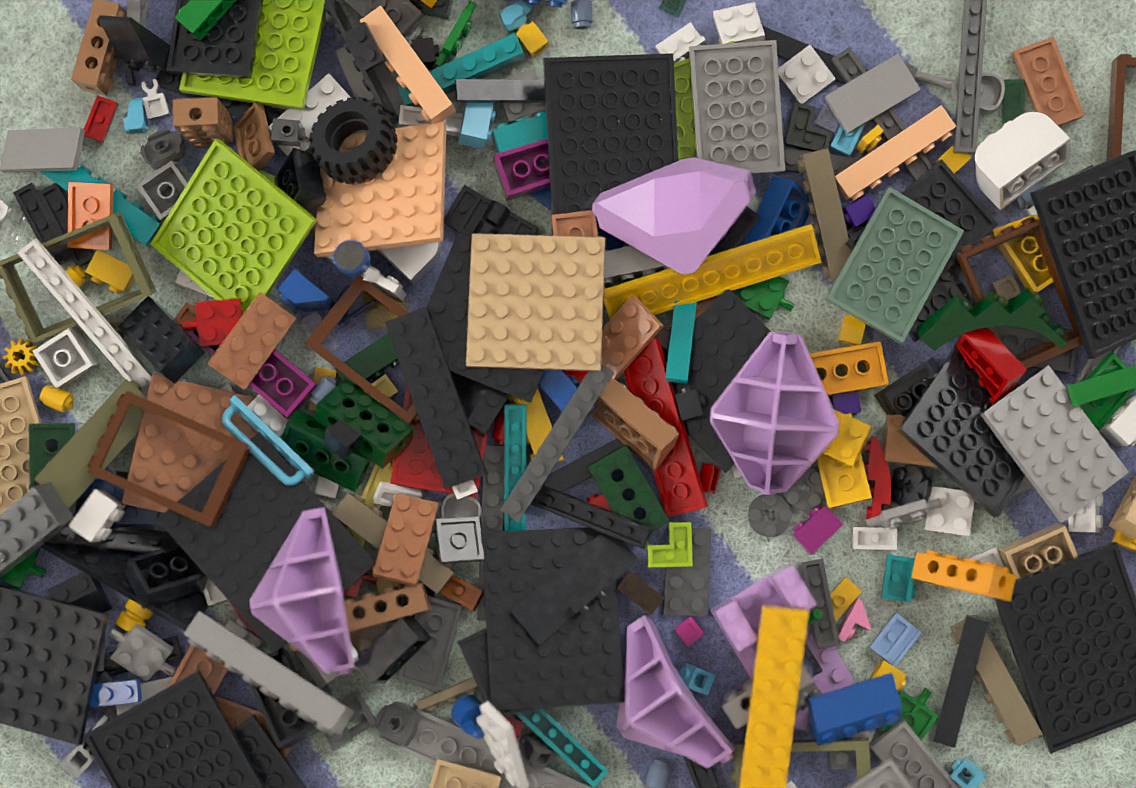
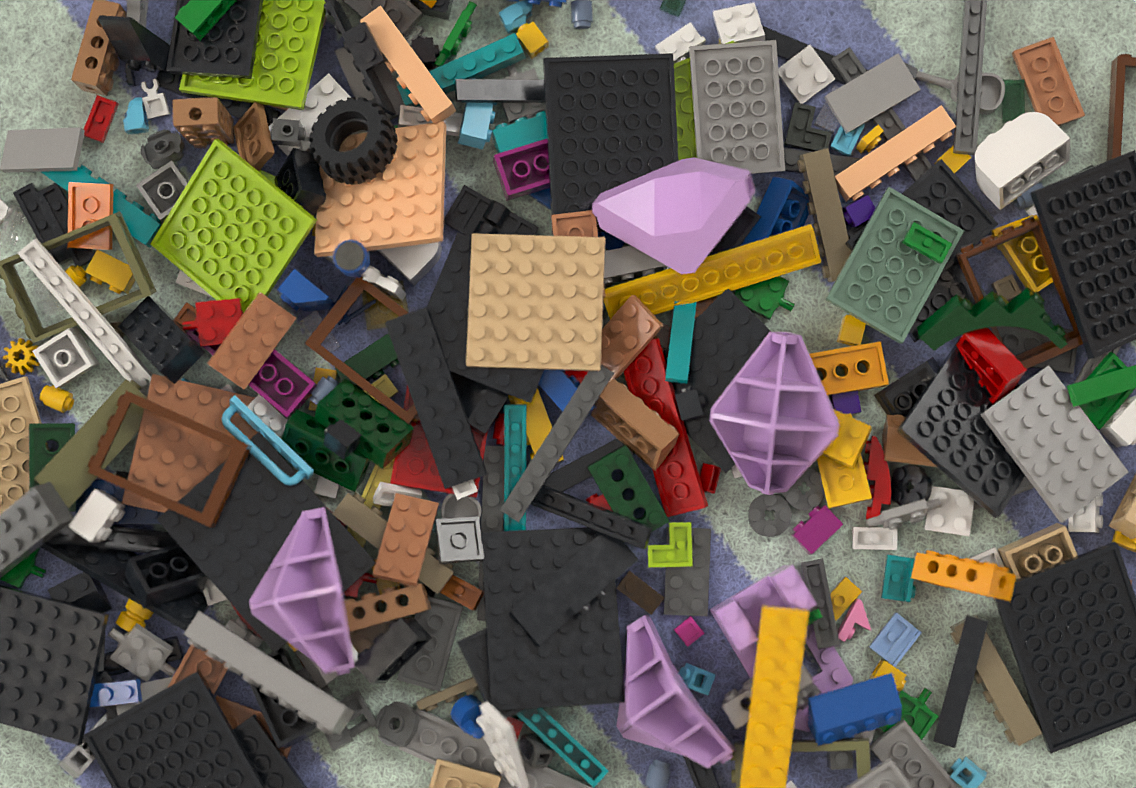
none -> green plate [902,222,952,264]

